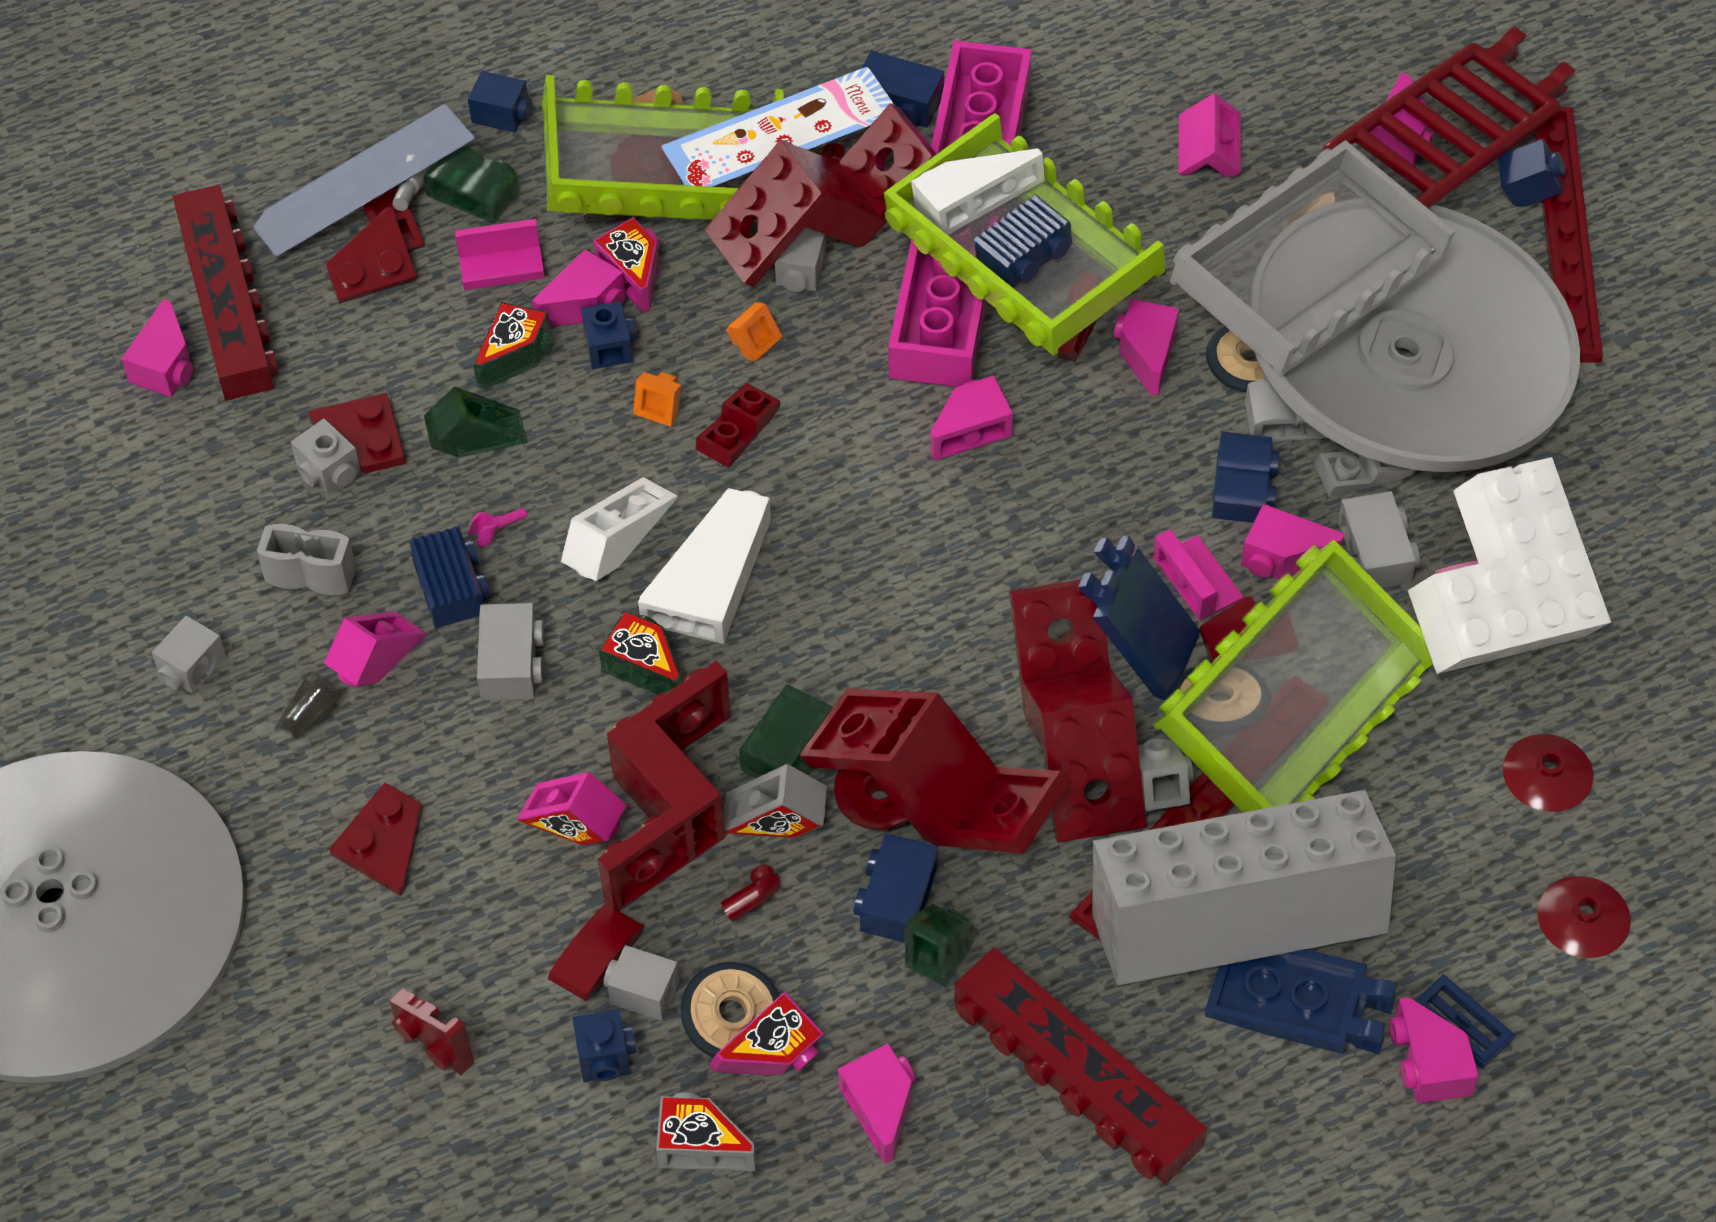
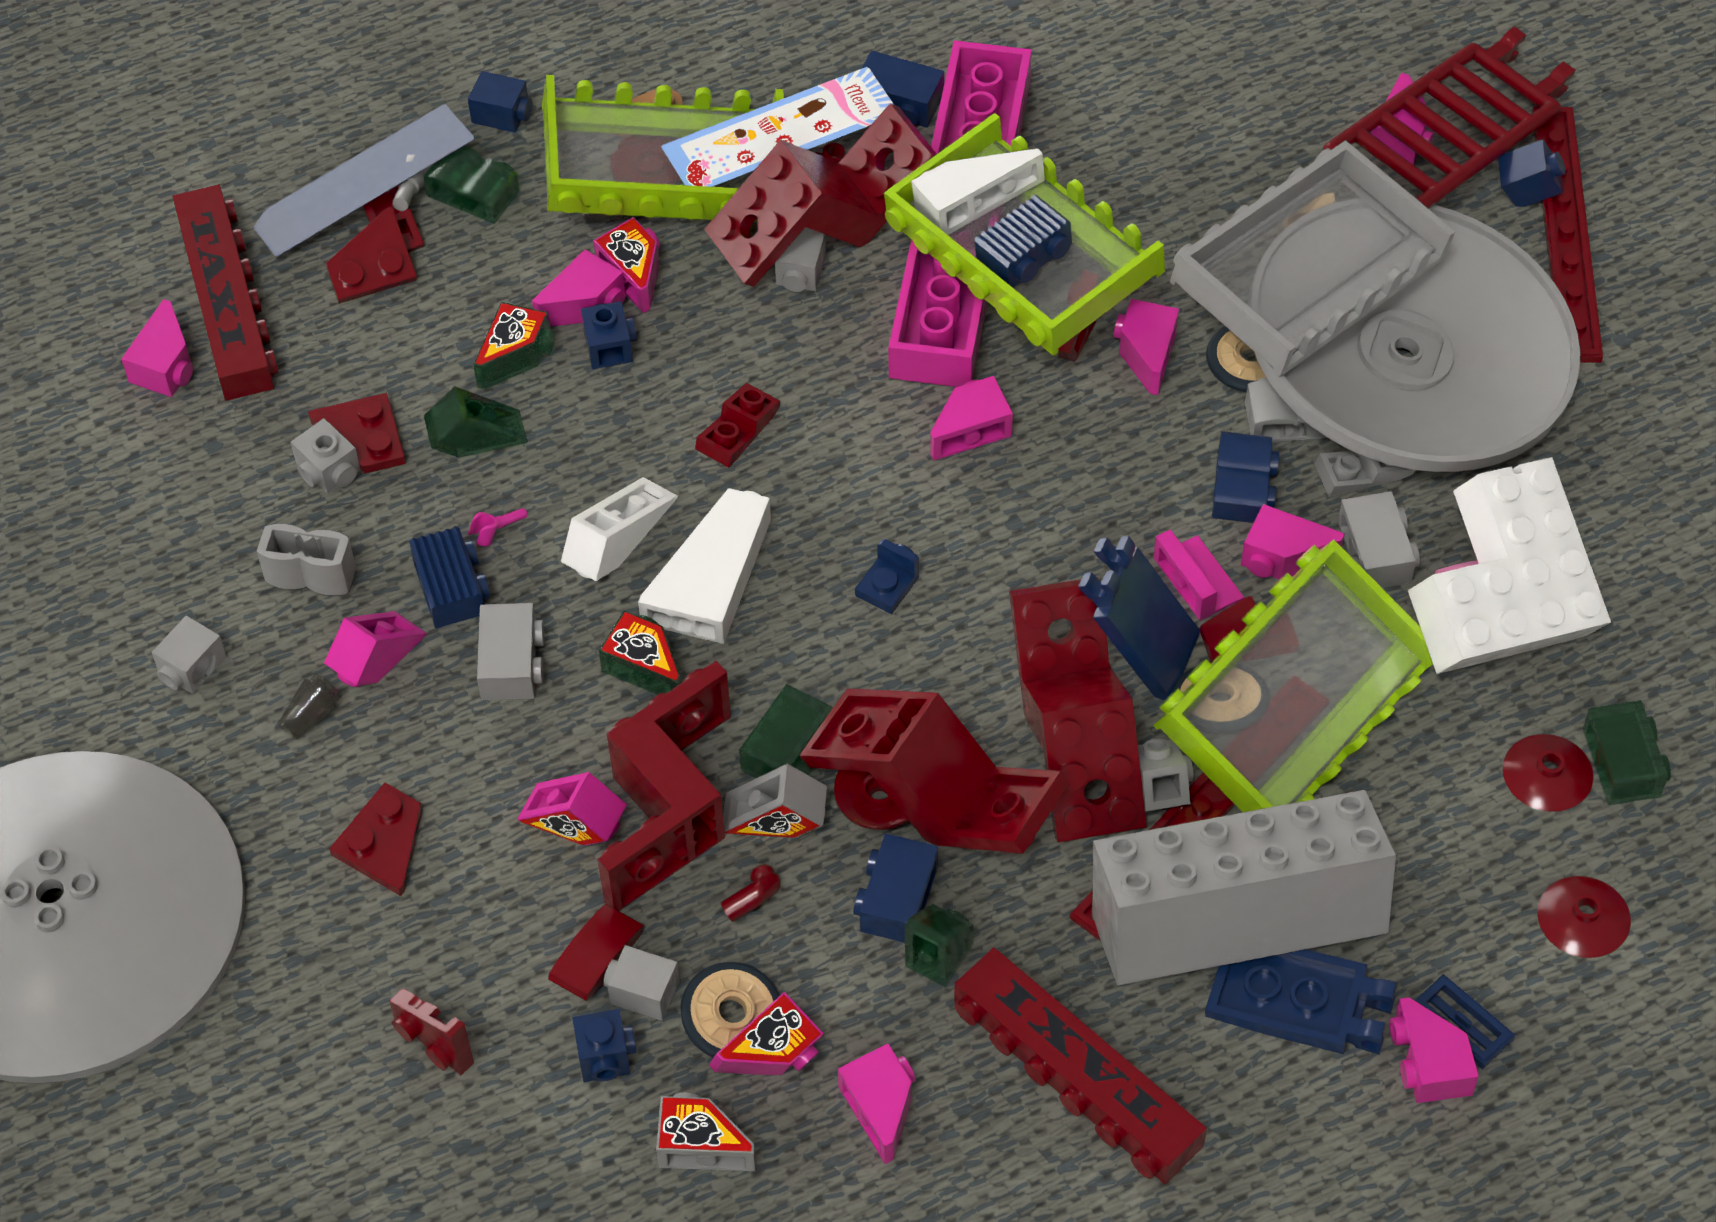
dark pink panel [455,219,545,290] -> none
orange tile [633,372,681,427] -> none
orange tile [726,302,783,362] -> none
dark pink panel [1178,93,1241,177] -> none
none -> dark blue bracket [855,538,919,614]
none -> clear green brick [1582,700,1671,805]

